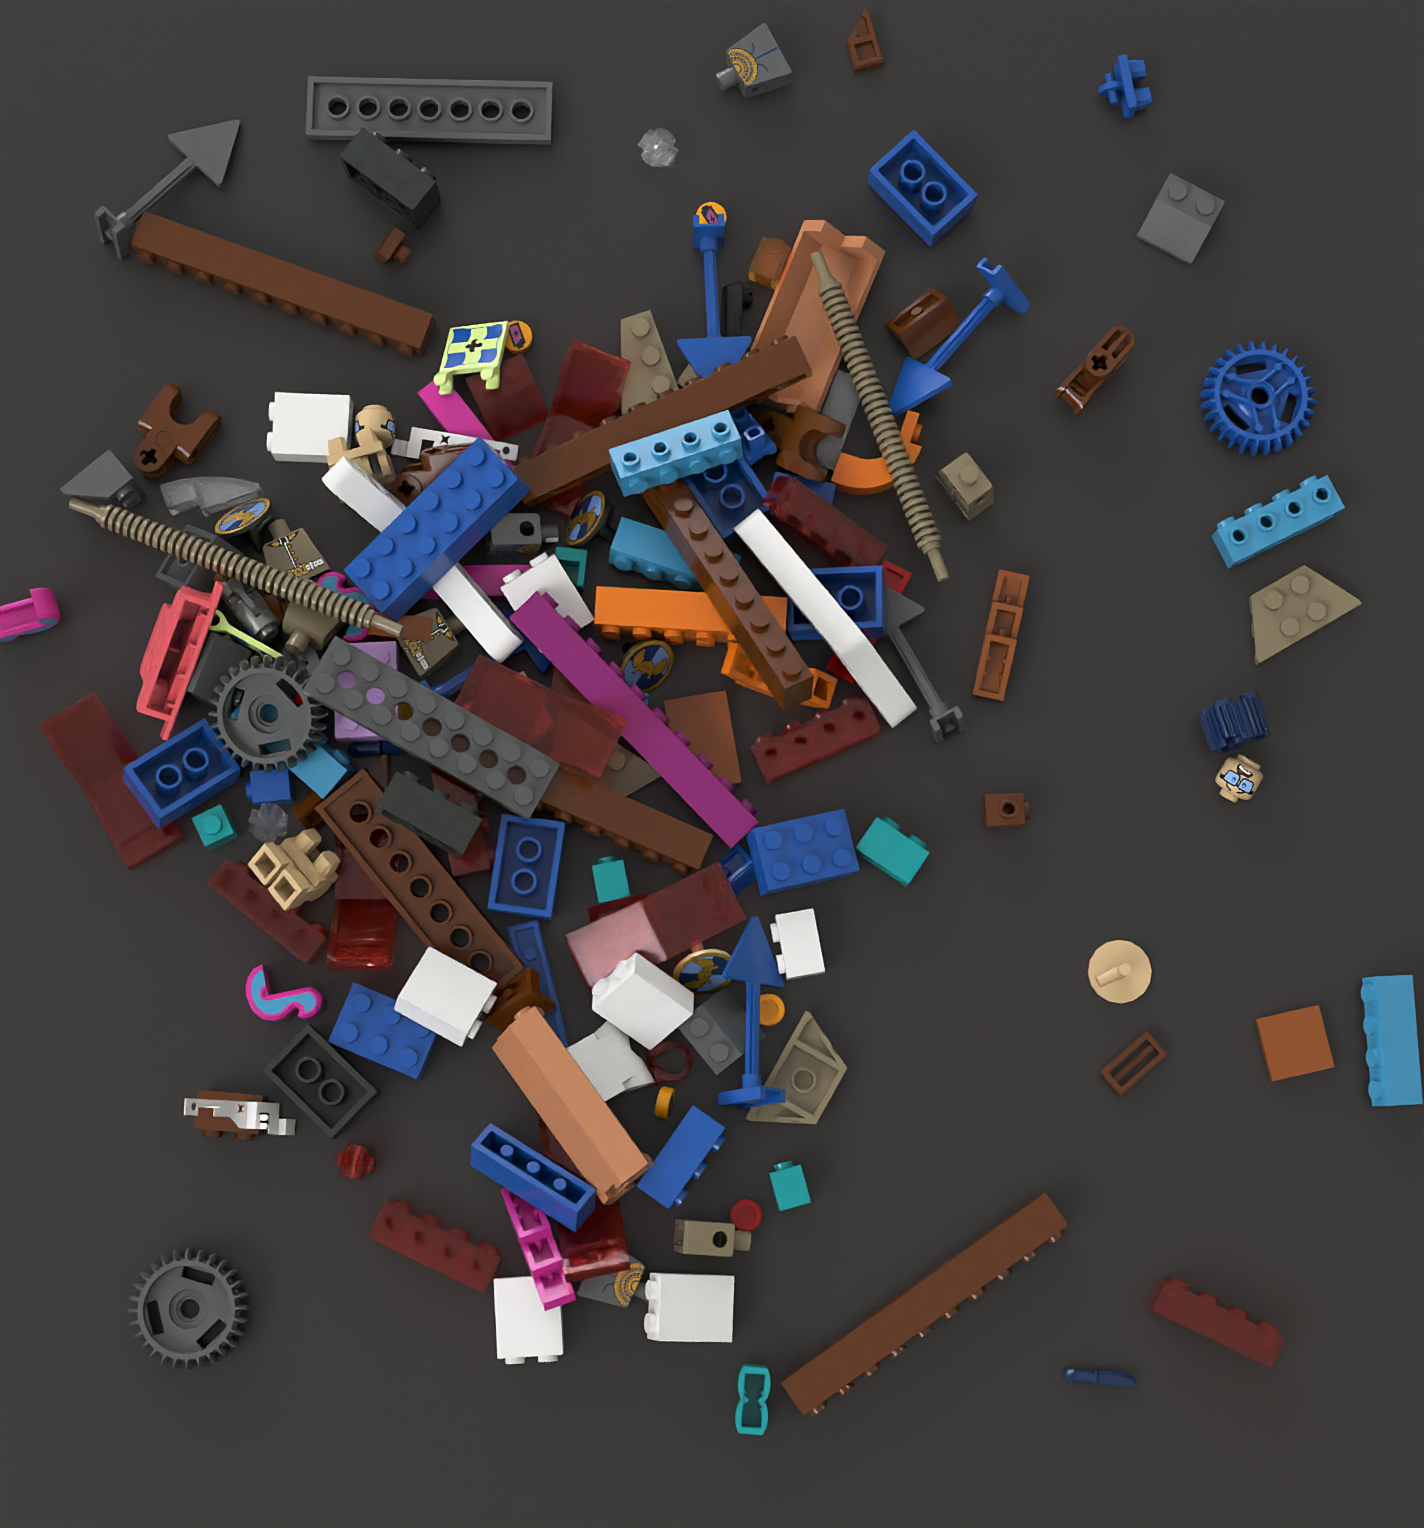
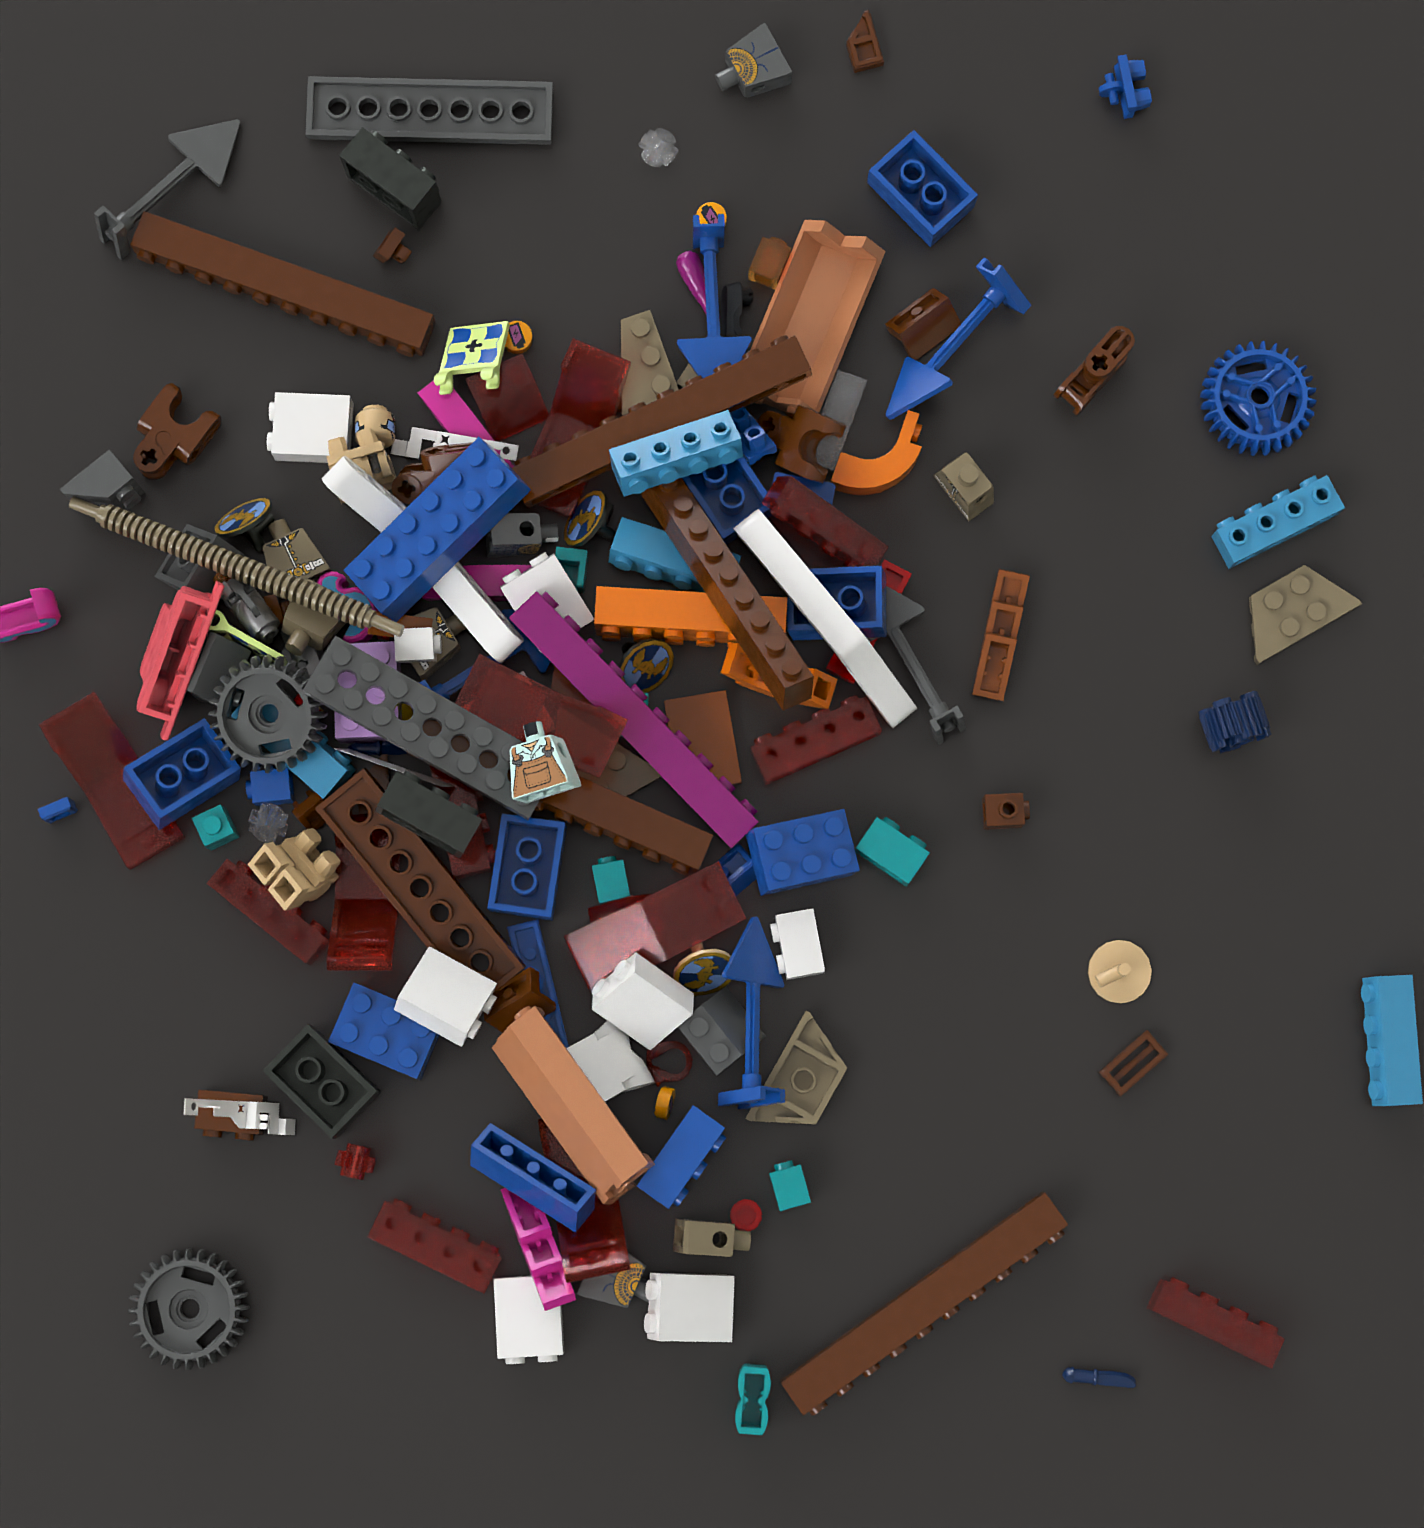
clear slope [159,477,265,517] -> none
dark pink animal [246,964,325,1022] -> none
light orange tile [760,994,785,1026] -> none
dark tan hose [810,251,950,582] -> none
dark grey slope [1136,173,1225,265] -> none
tan head [1215,754,1263,803] -> none
dark orange tile [1255,1005,1335,1082] -> none
none -> blue tile [37,797,78,824]
none -> white sticker [334,748,454,787]
none -> white brick [394,627,442,663]
none -> torso [510,721,581,803]
none -> magenta piece [676,251,721,319]

